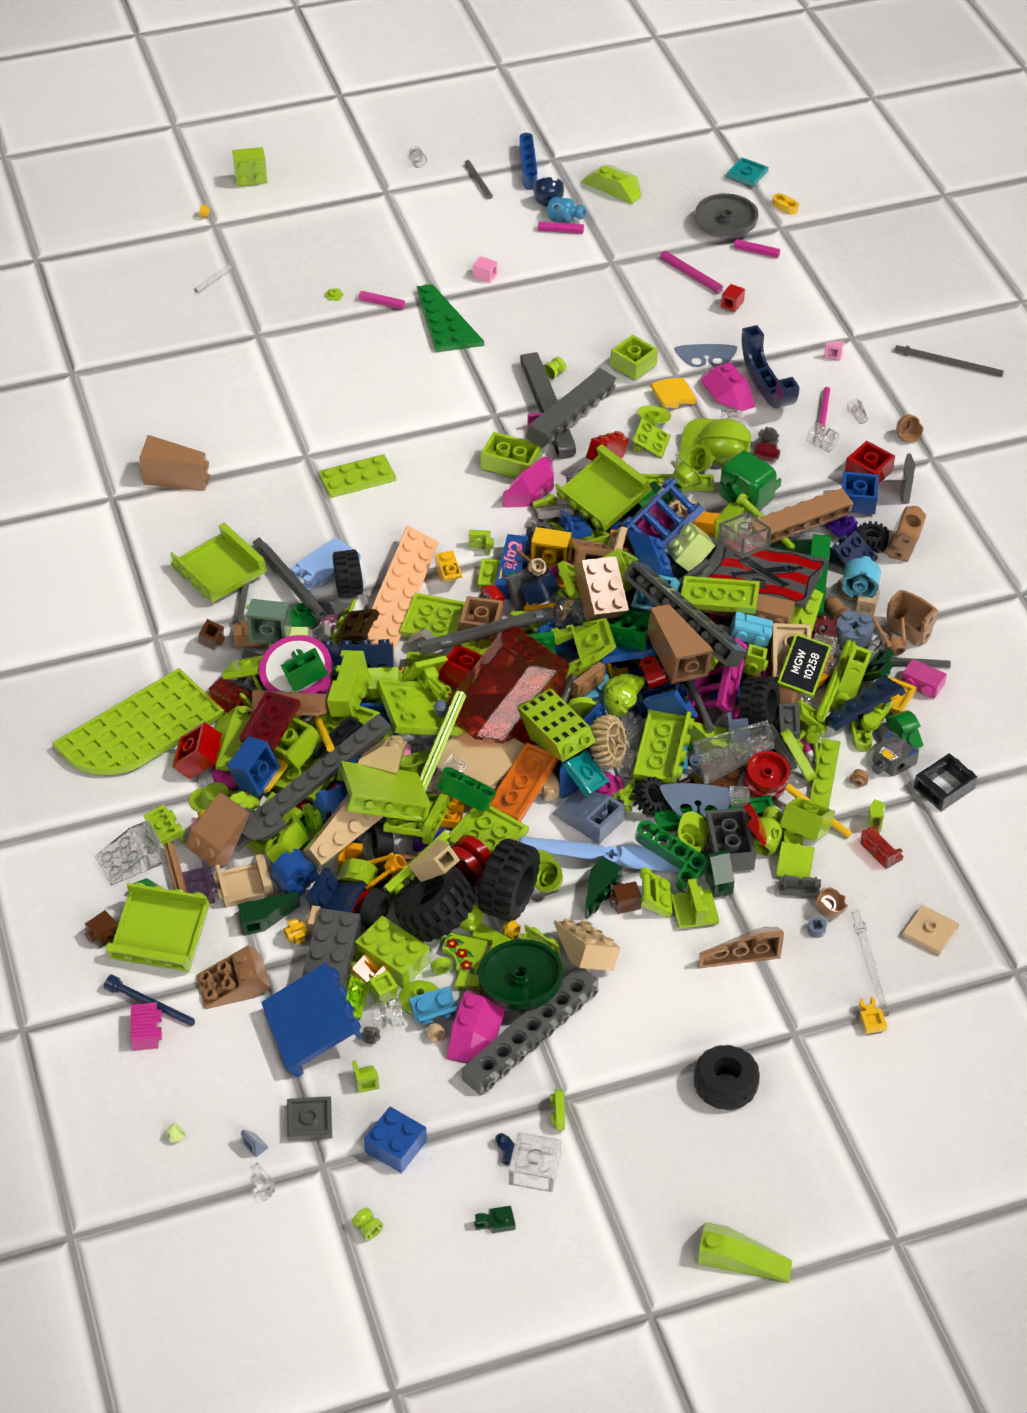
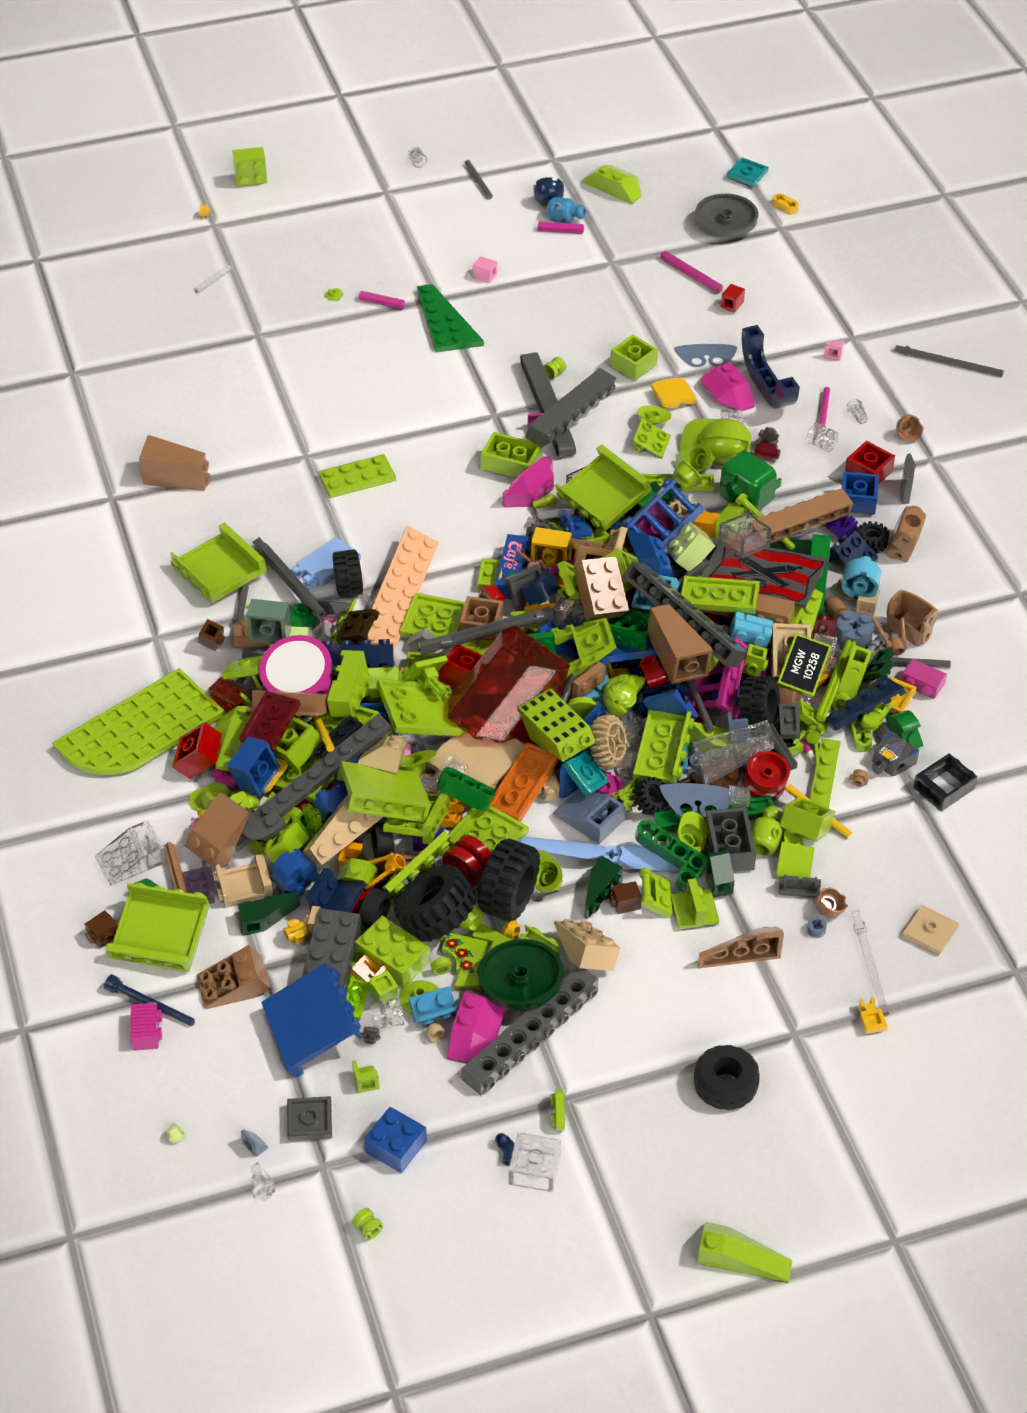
lime bracket [143,804,185,847] -> none
green brick [280,648,329,692] -> none
tan slope [408,839,460,882] -> none
lime axle [420,691,466,792] -> none
hinge [433,700,449,717] -> none
yellow slope [435,550,462,582] -> none
lime bracket [469,530,494,555] -> none
dark green plate [474,1205,516,1233] -> none
blue beam [519,133,538,190] -> none
tan plate [528,558,546,576] -> none
red brick [586,431,630,461] -> none
dark pink axle [734,239,780,258] -> none
red slope [743,803,767,847] -> none
lime beam [780,728,817,782] -> none
clear red hinge [860,825,904,869] -> none
lime piece [866,799,886,832] -> none

